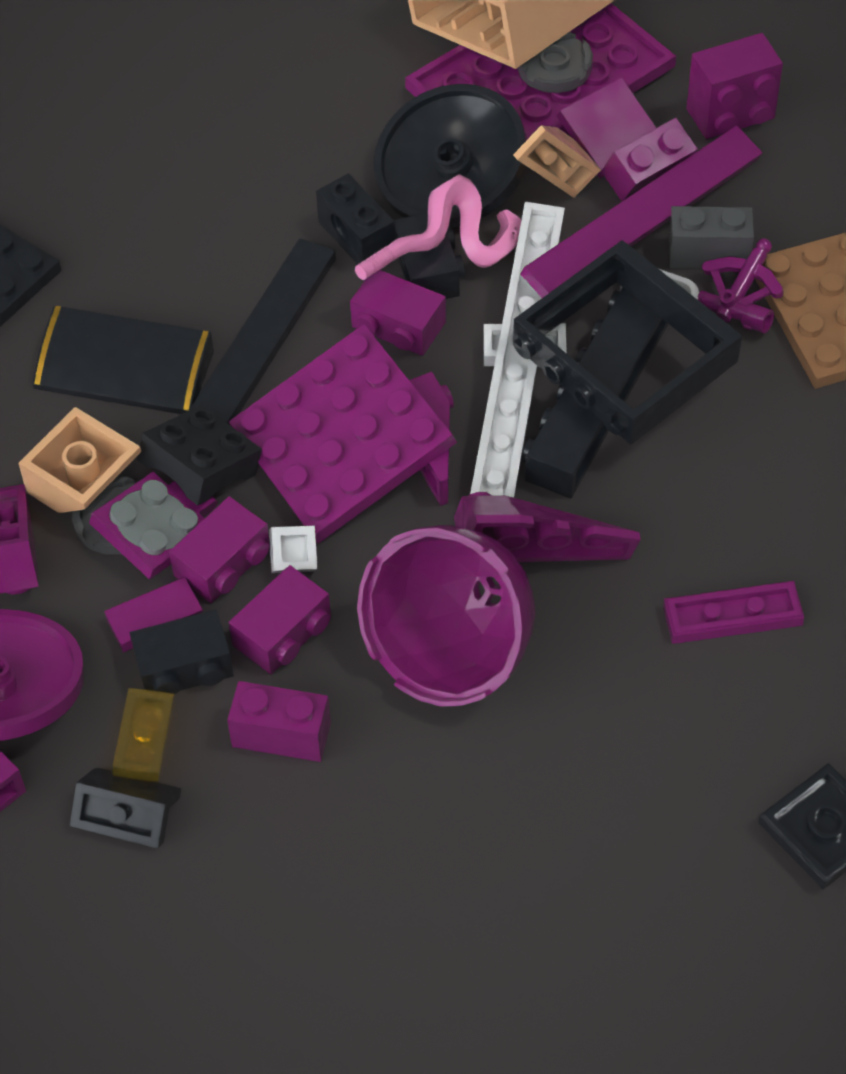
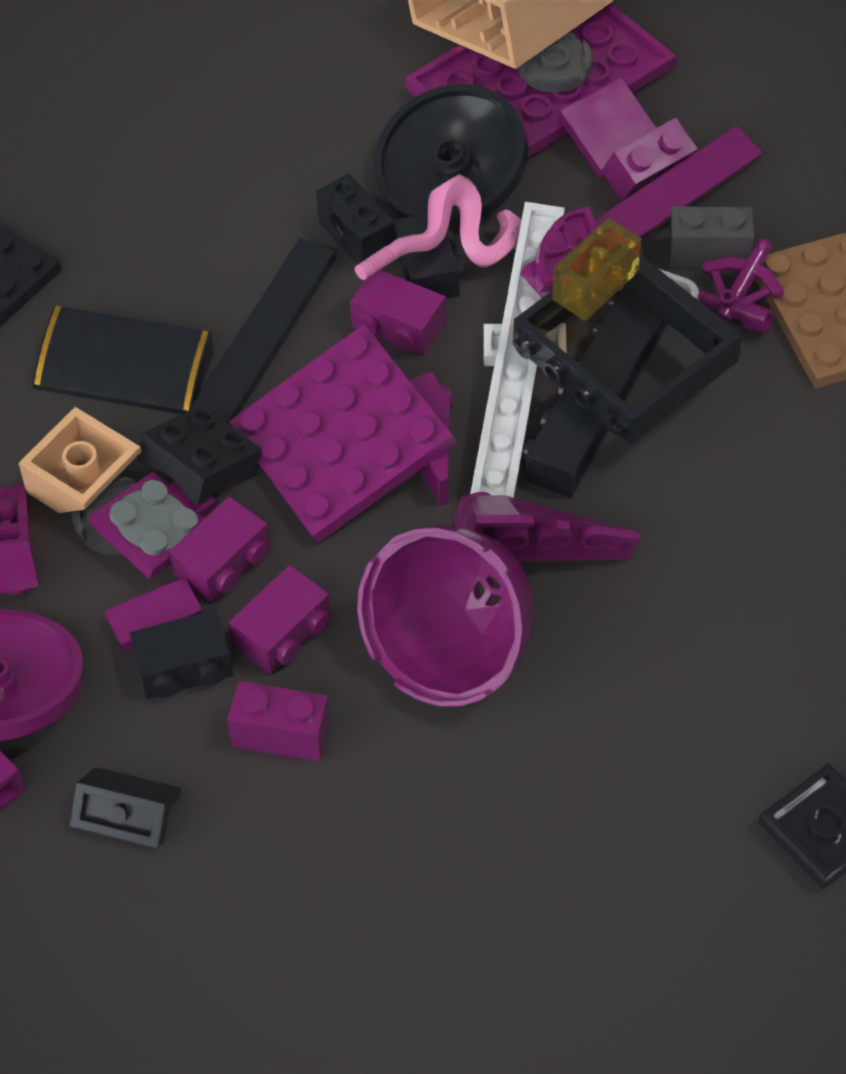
clear yellow plate [113,688,174,782] -> none
white plate [269,526,317,573] -> none
light nougat slope [513,125,601,198] -> none
magenta tile [663,581,804,644] -> none
magenta brick [686,32,783,139] -> none
none -> magenta tile [534,206,603,293]
none -> clear yellow brick [553,218,642,321]

